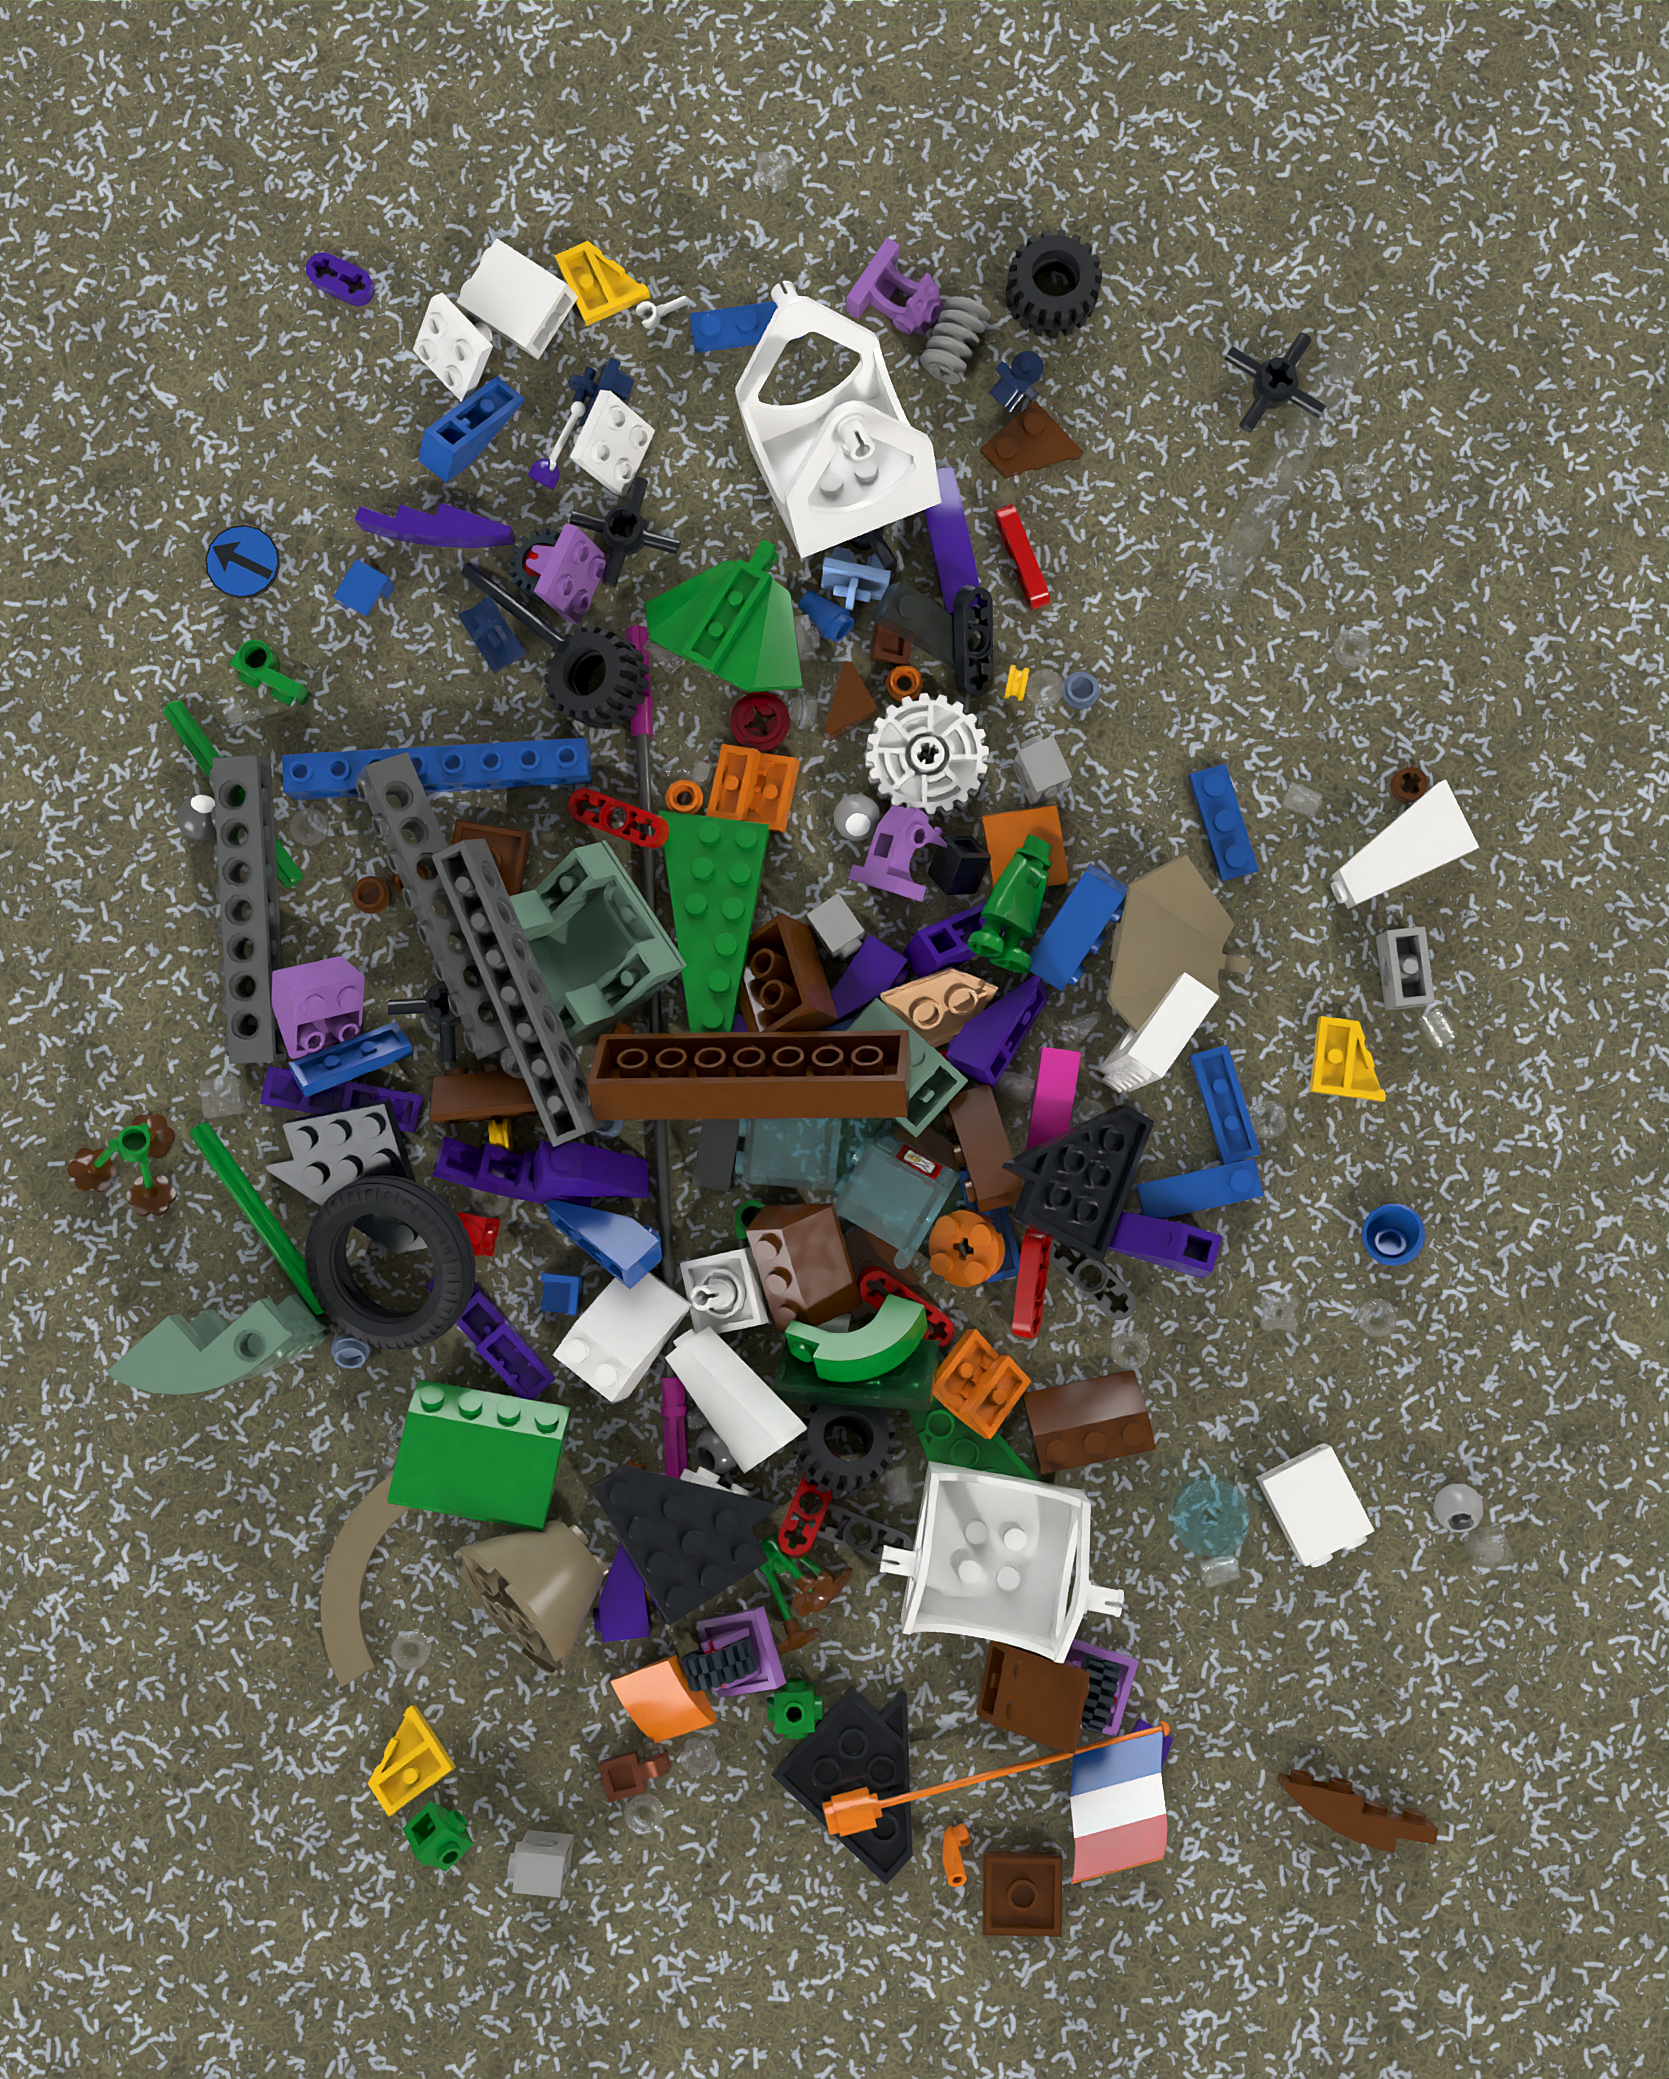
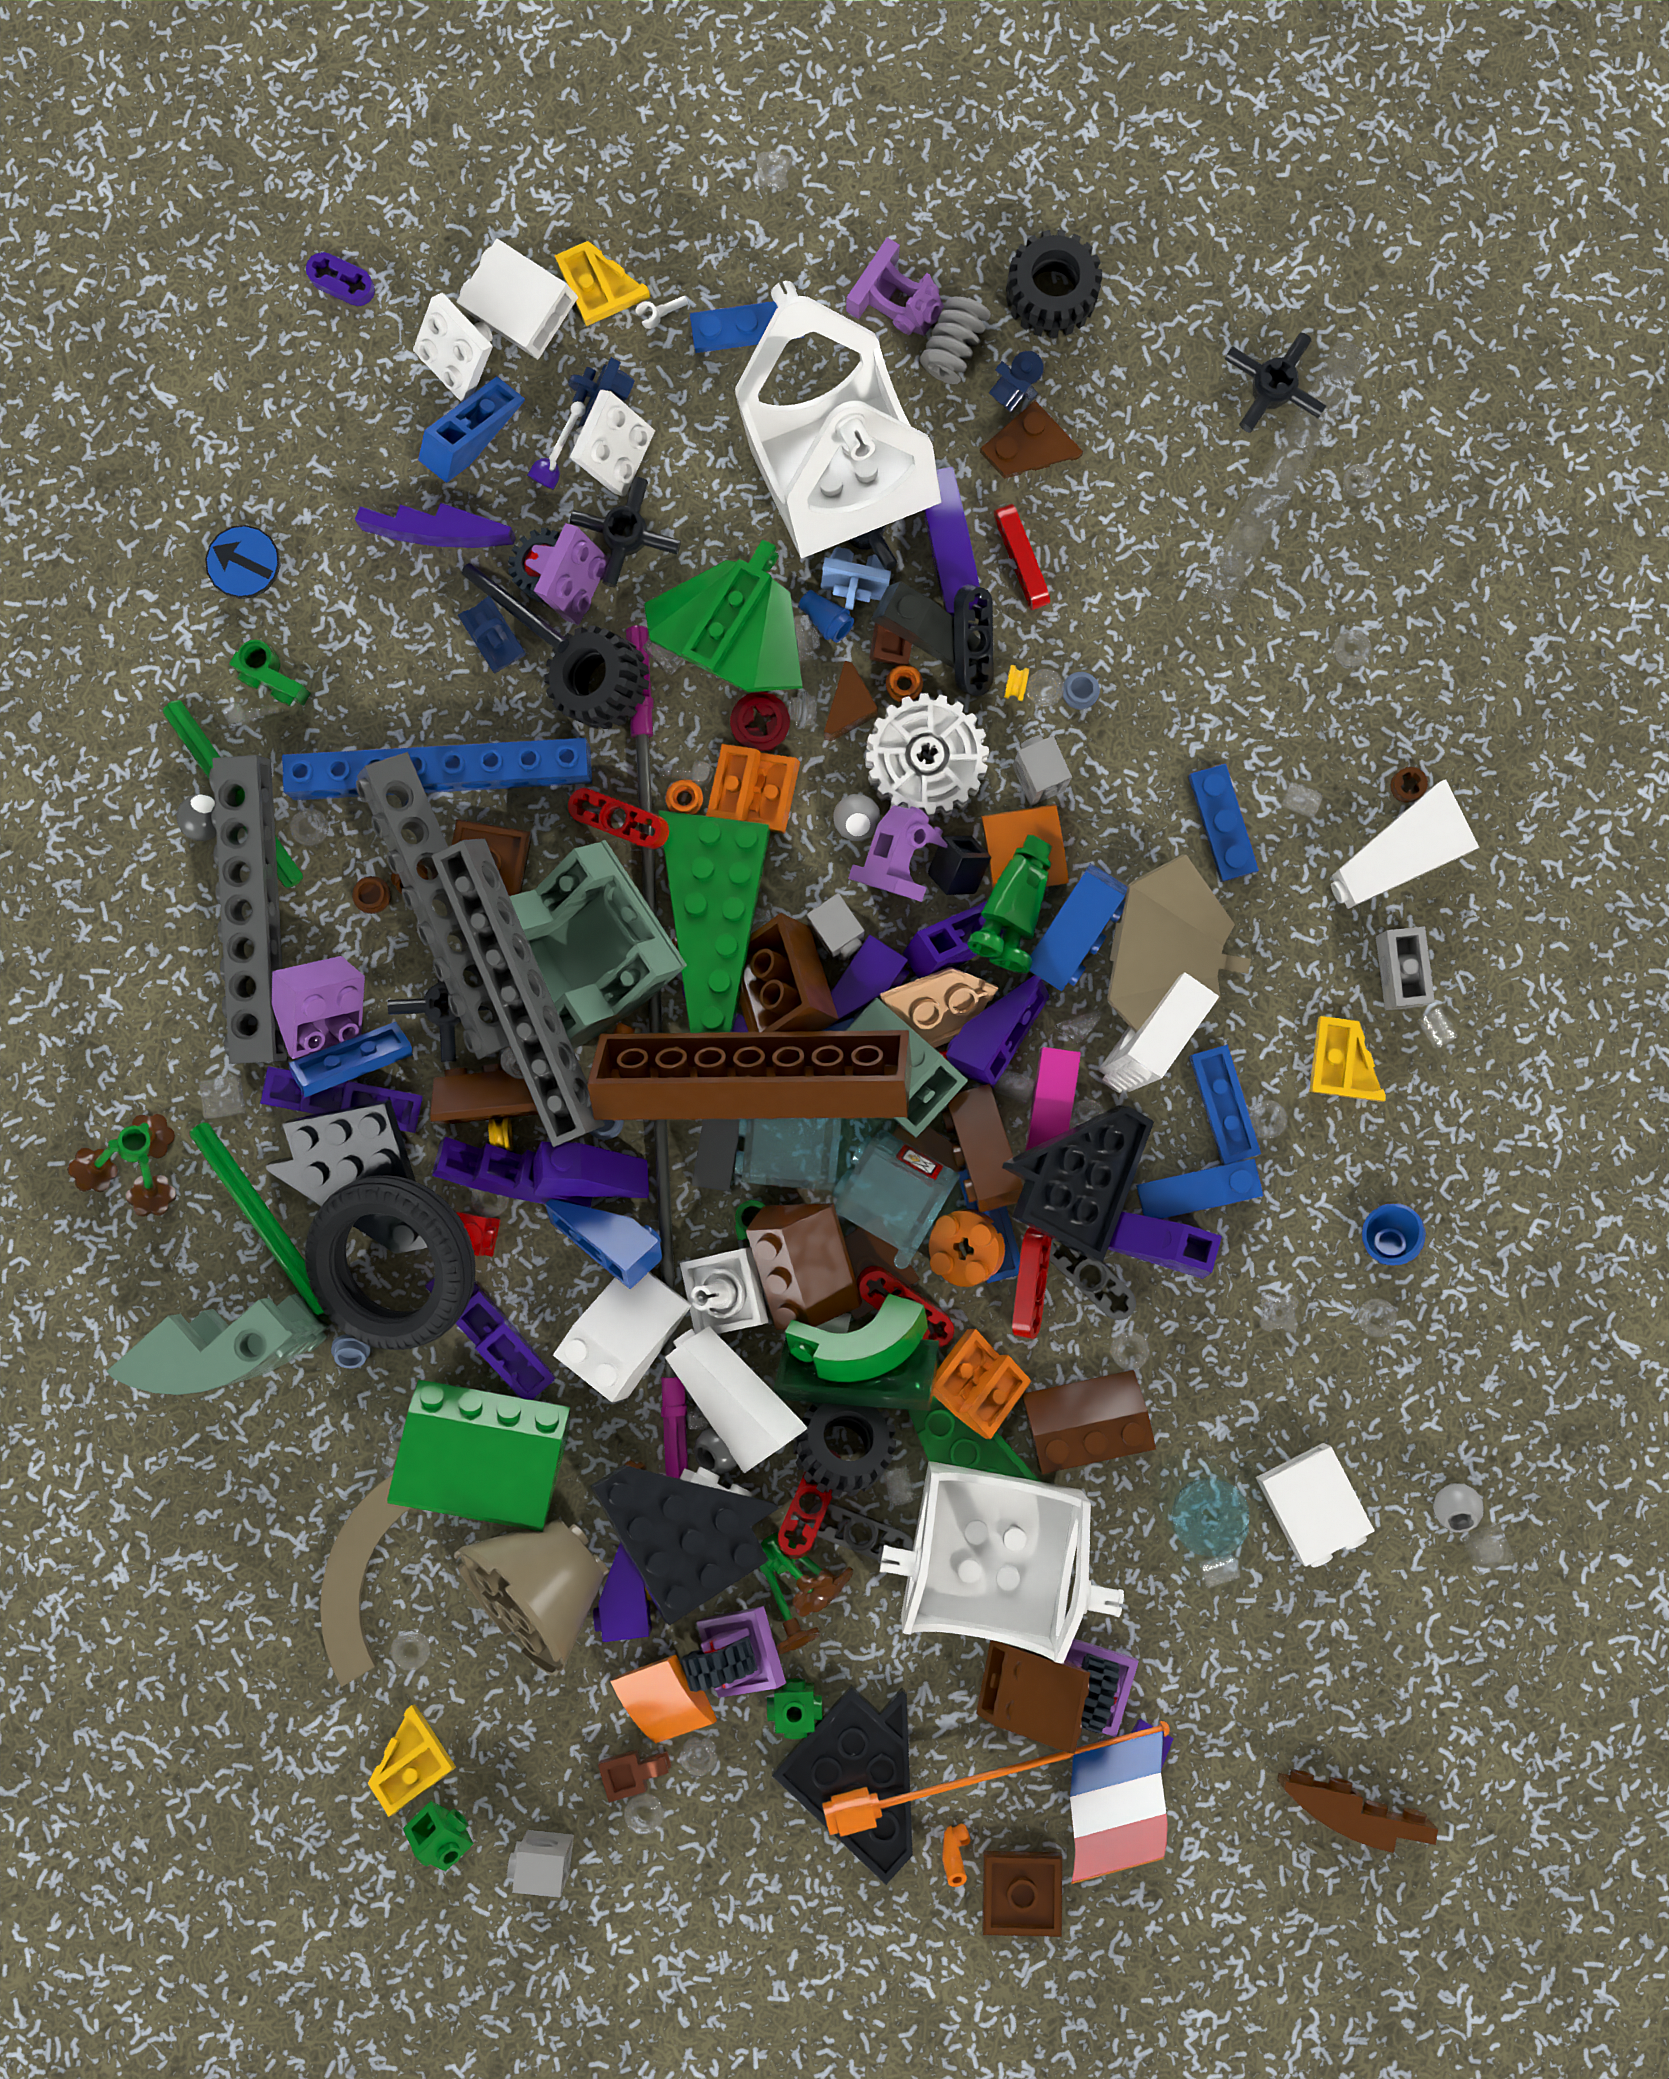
blue panel [333,559,395,616] -> none
blue panel [541,1272,584,1316] -> none

